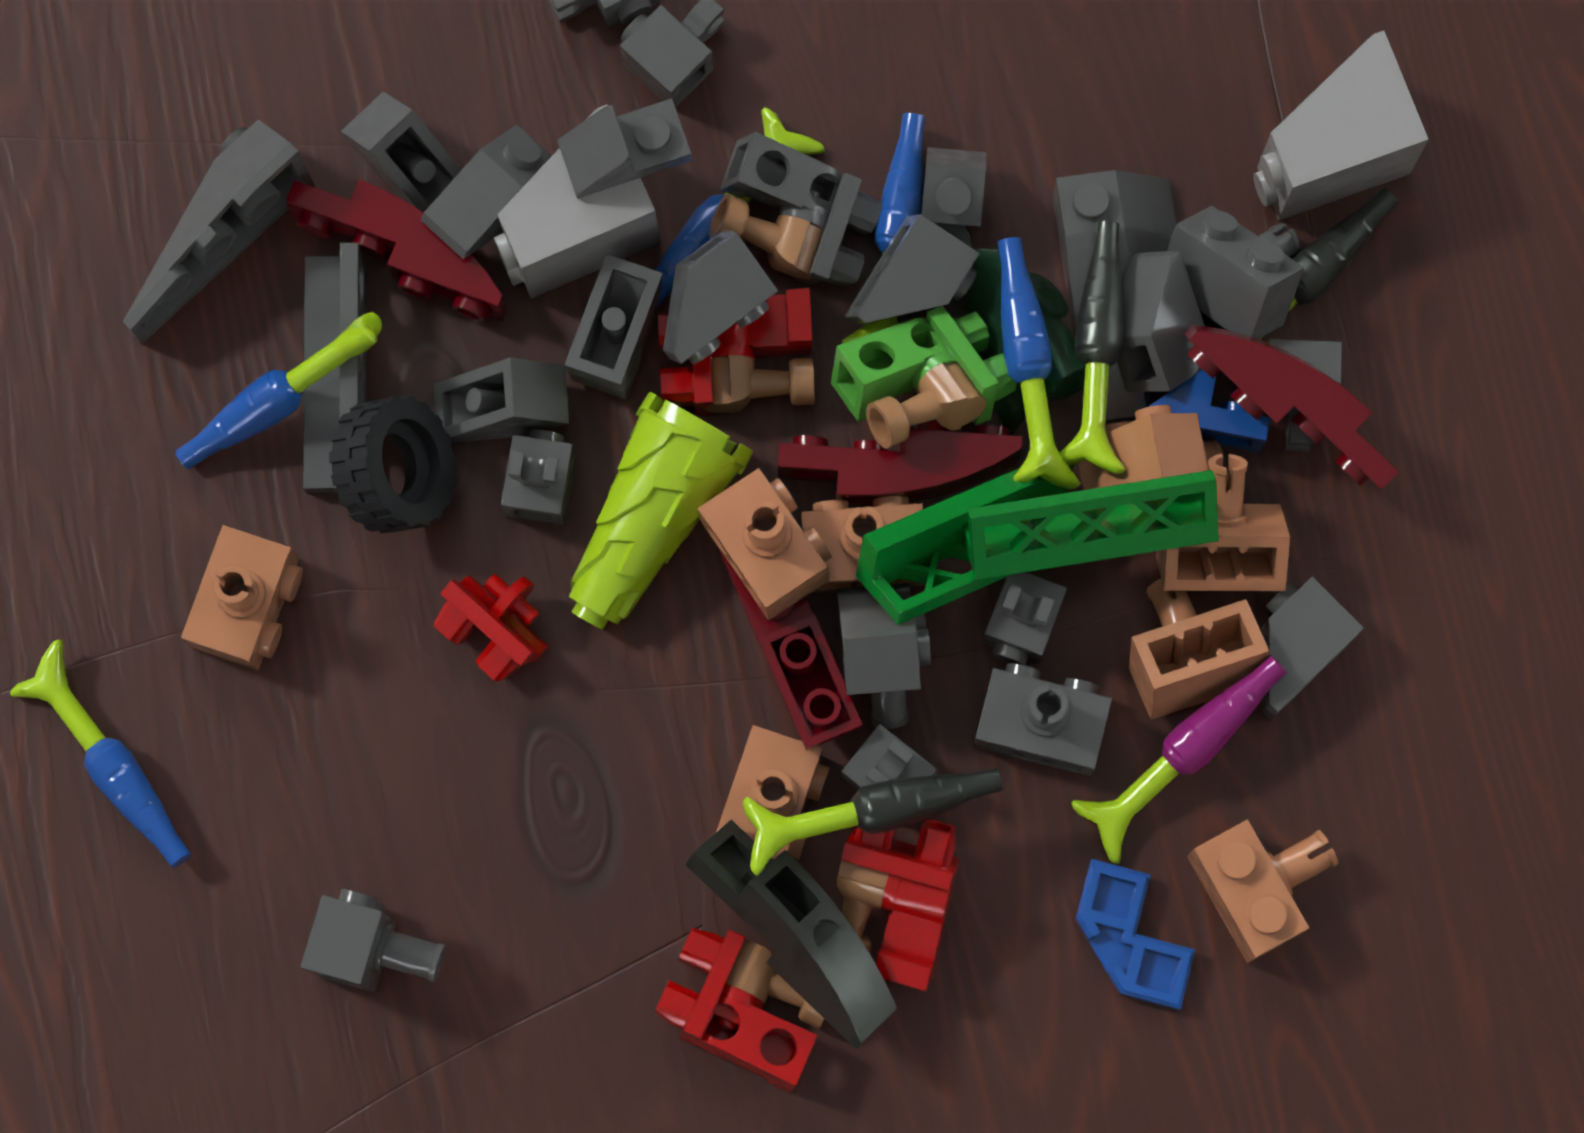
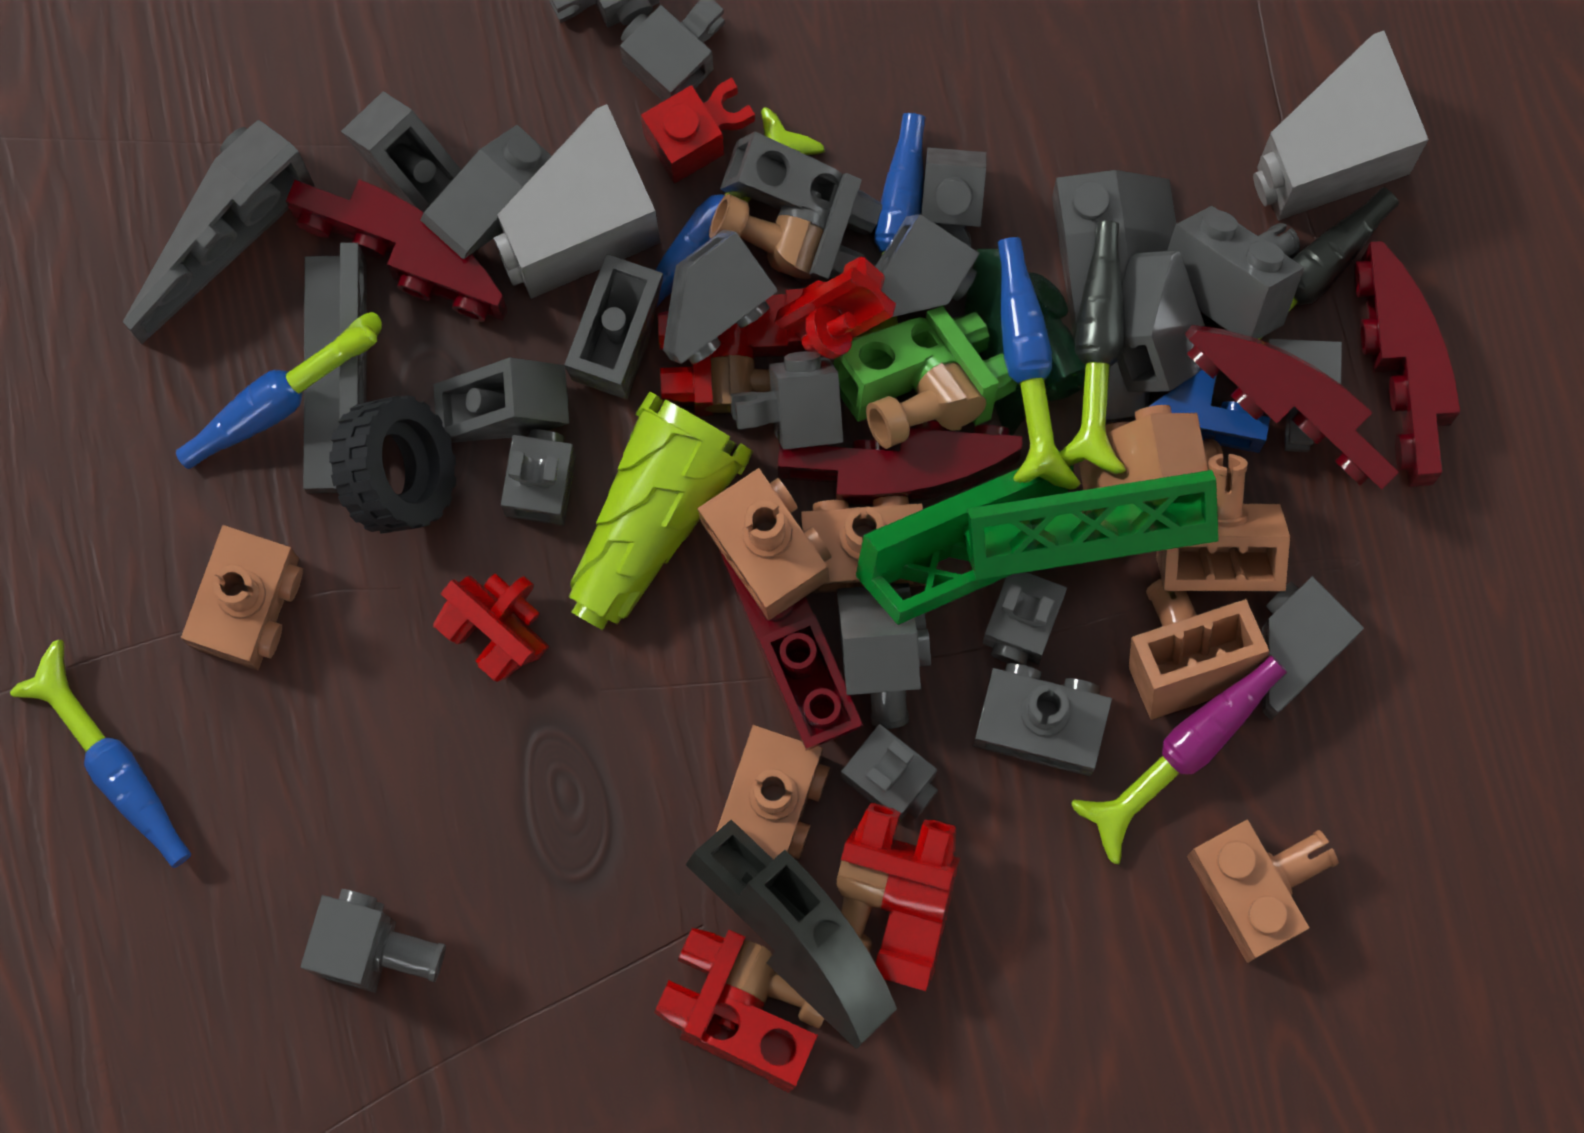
dark grey slope [557,98,692,199] -> none
pearl dark grey piece [743,768,1003,876] -> none
blue tile [1075,859,1195,1011] -> none
none -> red brick [641,77,755,184]
none -> dark grey brick [730,351,843,450]
none -> red hips [775,256,896,359]
none -> dark red slope [1354,241,1460,487]

